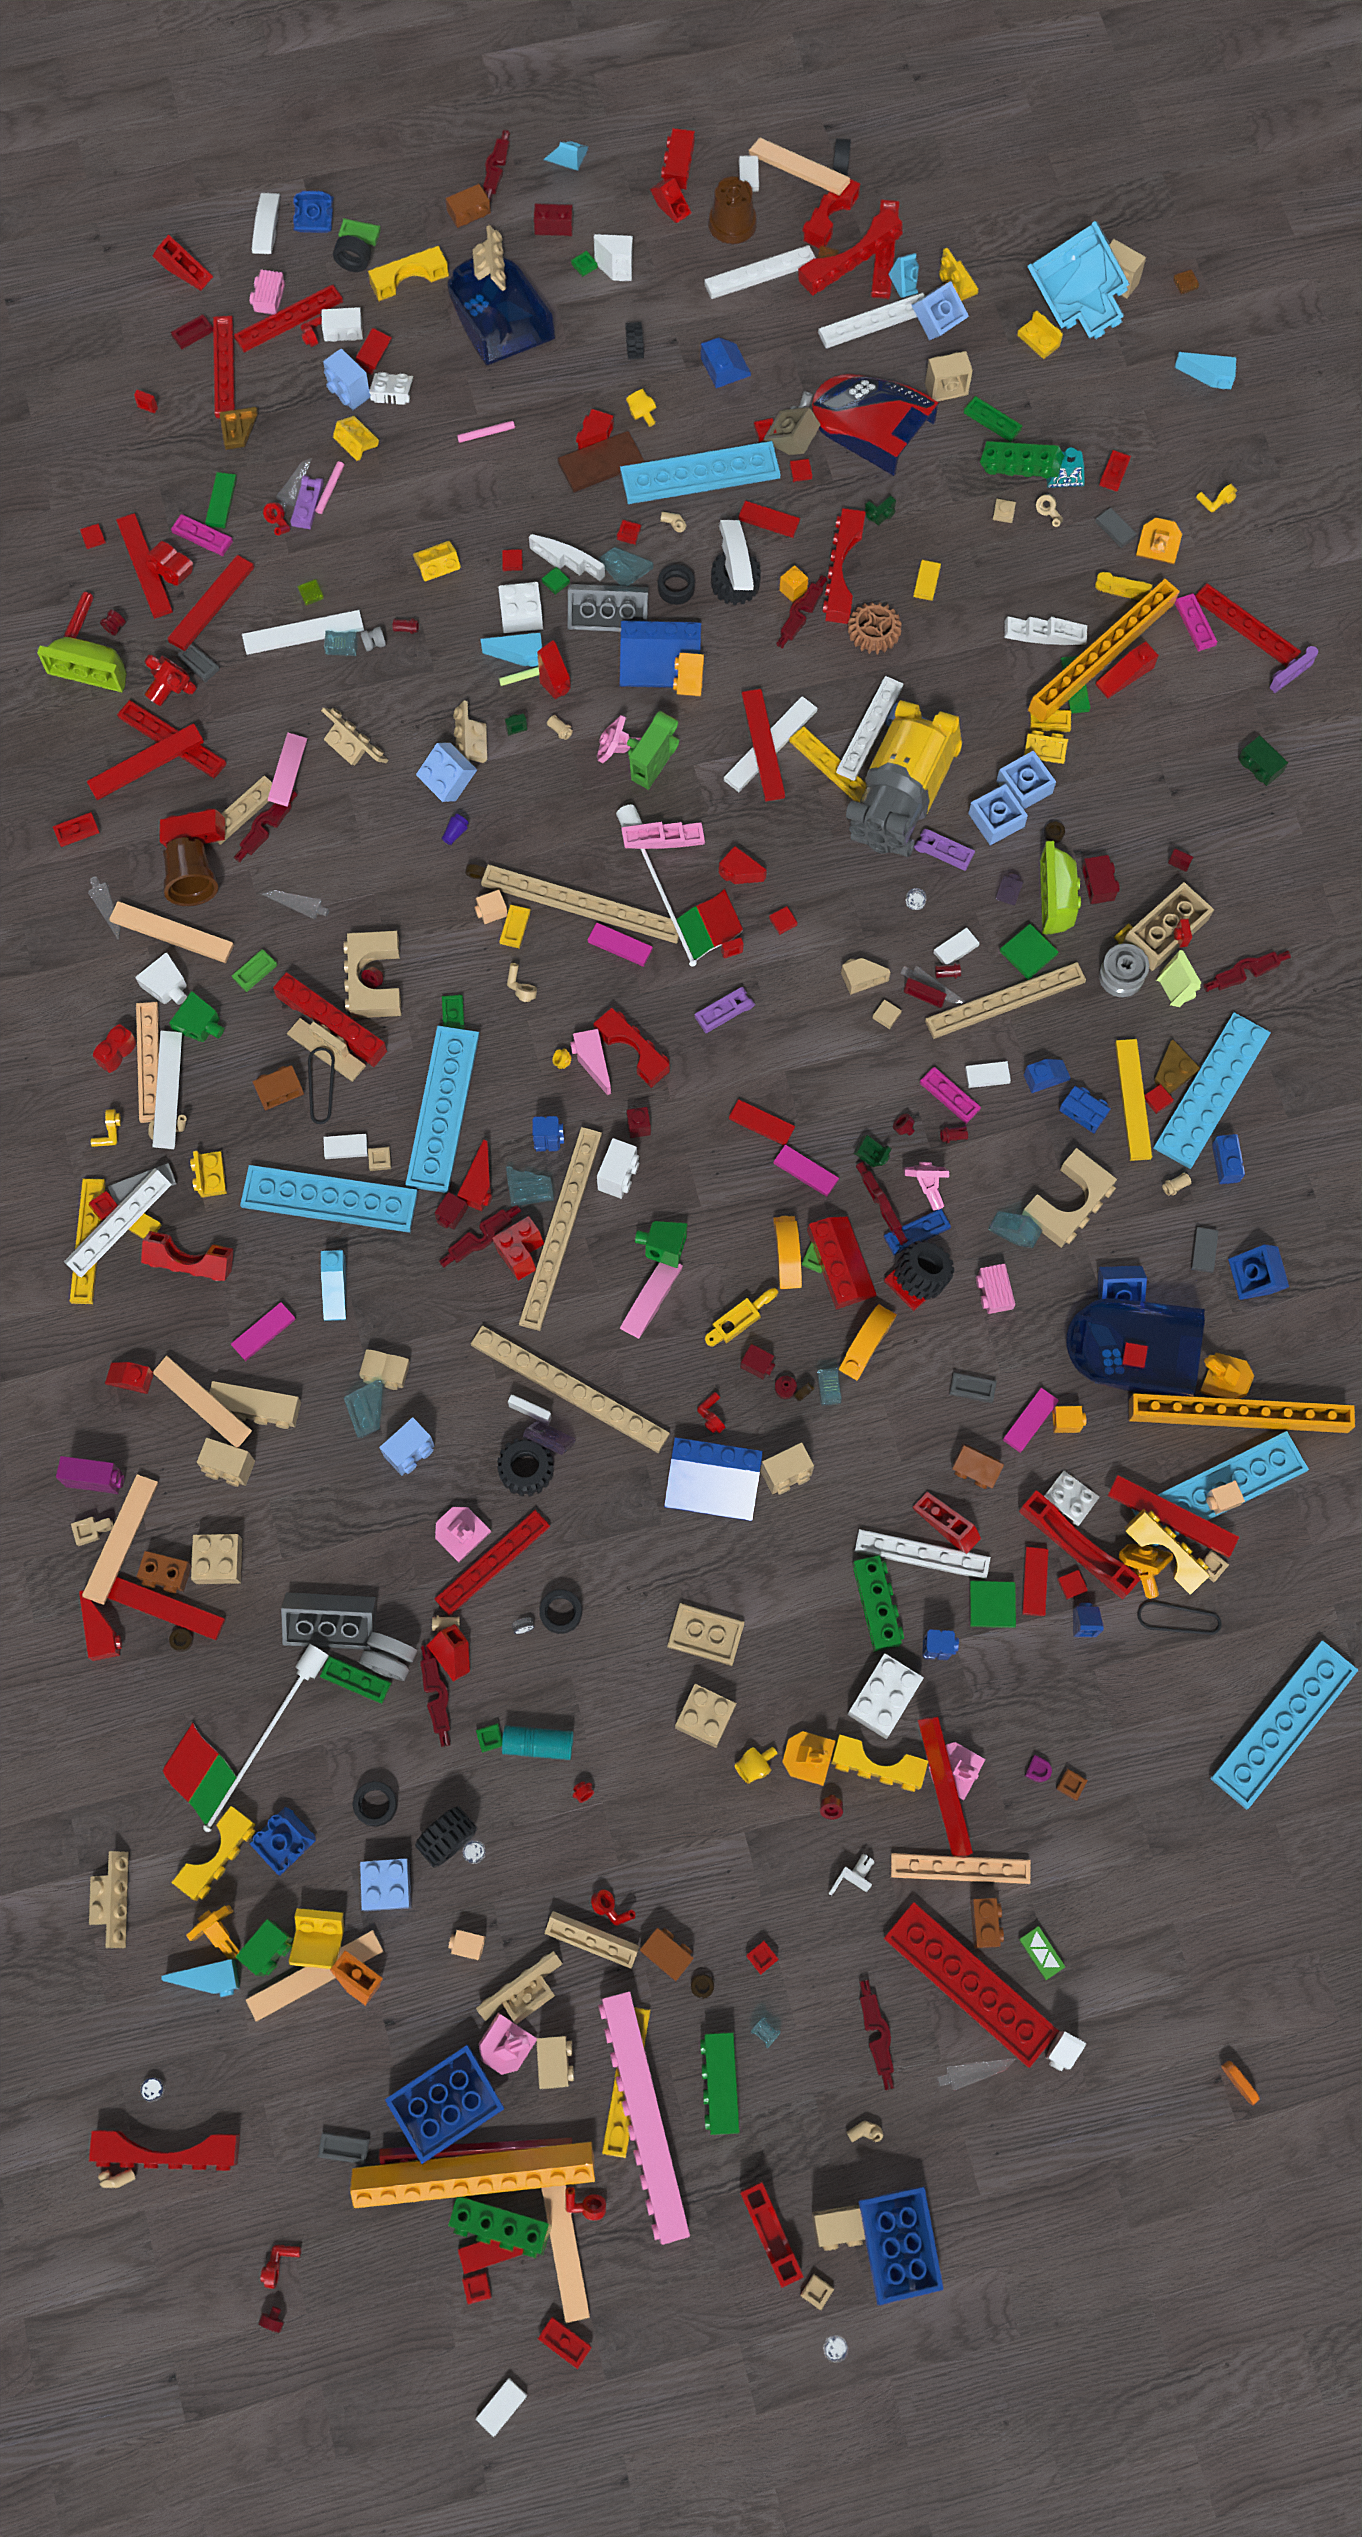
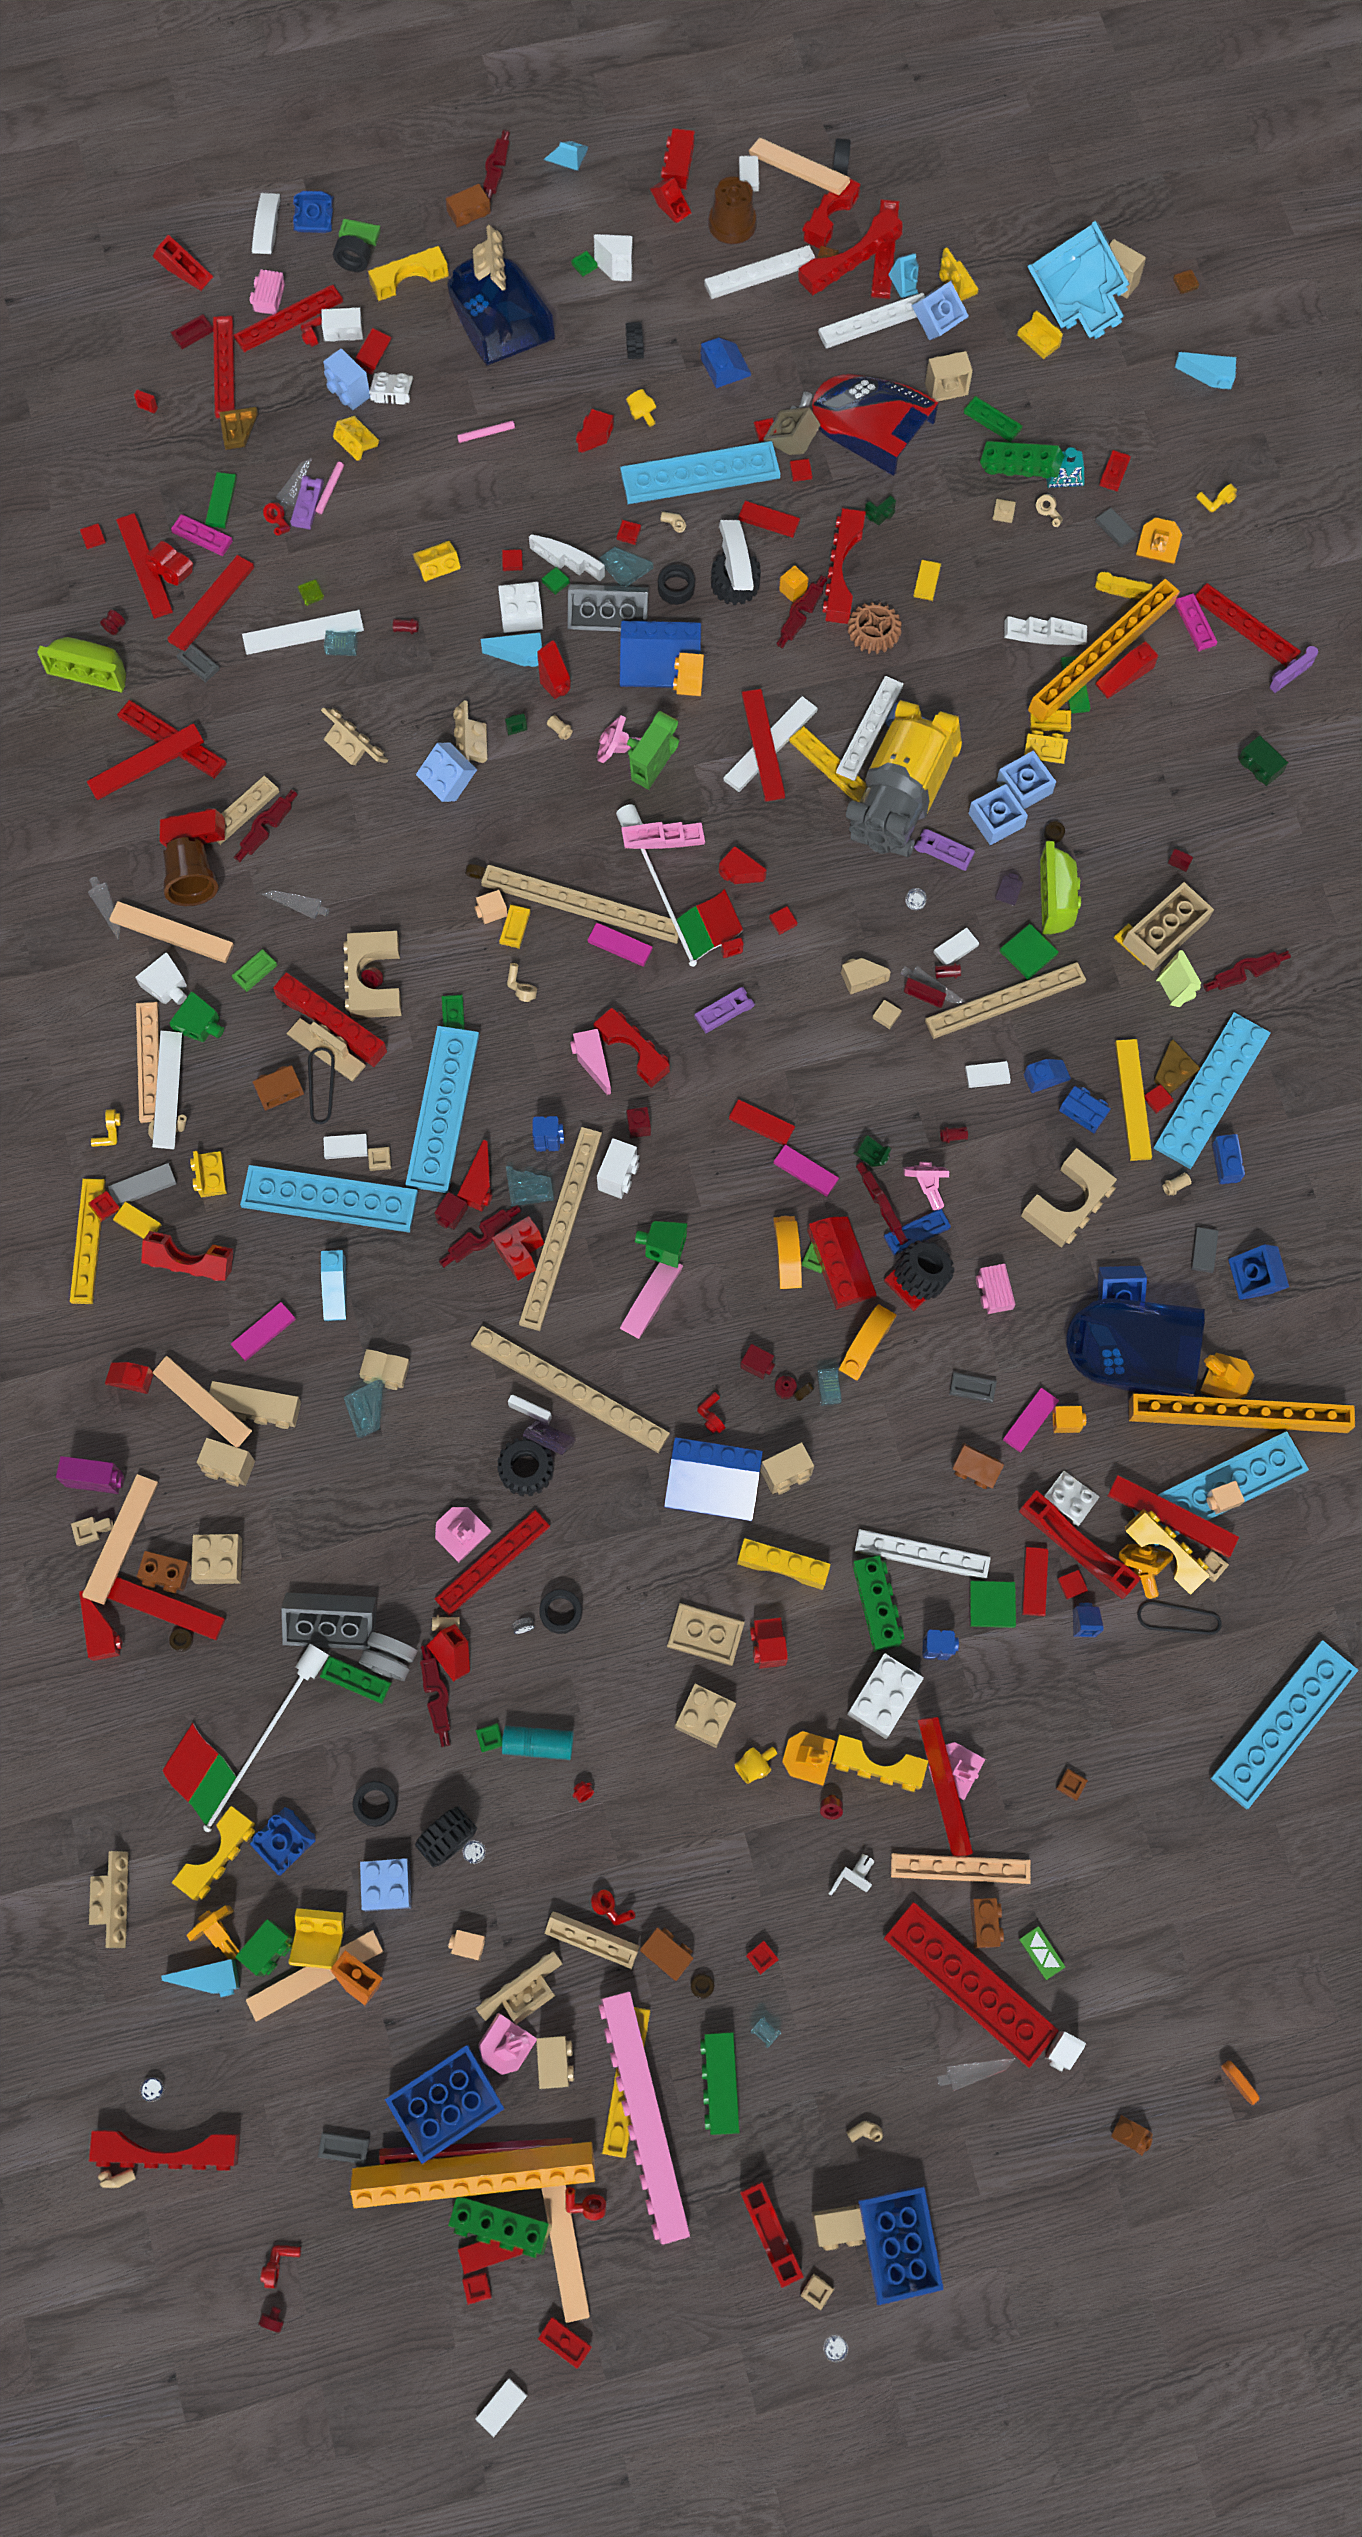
red plate [53,812,100,847] -> none
red axle [63,592,93,639] -> none
white plate [64,1168,172,1277] -> none
red brick [93,1024,136,1073] -> none
red piece [144,655,196,706] -> none
bright pink slope [268,733,307,807] -> none
light grey wheel [361,627,386,651] -> none
light blue brick [379,1418,434,1476] -> none
dark purple cone [441,814,469,845] -> none
yellowish green bar [499,667,539,686] -> none
dark red brick [534,204,573,236] -> none
yellow plate [552,1049,571,1069] -> none
copper tile [558,431,644,493] -> none
yellow piece [705,1288,779,1347] -> none
dark red piece [859,1980,895,2090] -> none
dark red tile [893,1113,915,1136] -> none
red slope [913,1492,981,1554] -> none
dark pink tile [920,1067,981,1124] -> none
clear light blue slope [989,1211,1043,1248] -> none
magenta tile [1025,1755,1052,1783] -> none
dark red brick [1081,855,1120,904] -> none
light grey wheel [1099,944,1149,997] -> none
red tile [1122,1342,1148,1368] -> none
red plate [1174,919,1192,948] -> none
none -> yellow arch [737,1538,831,1590]
none -> red brick [750,1617,788,1669]
none -> dark orange bracket [1111,2115,1153,2156]

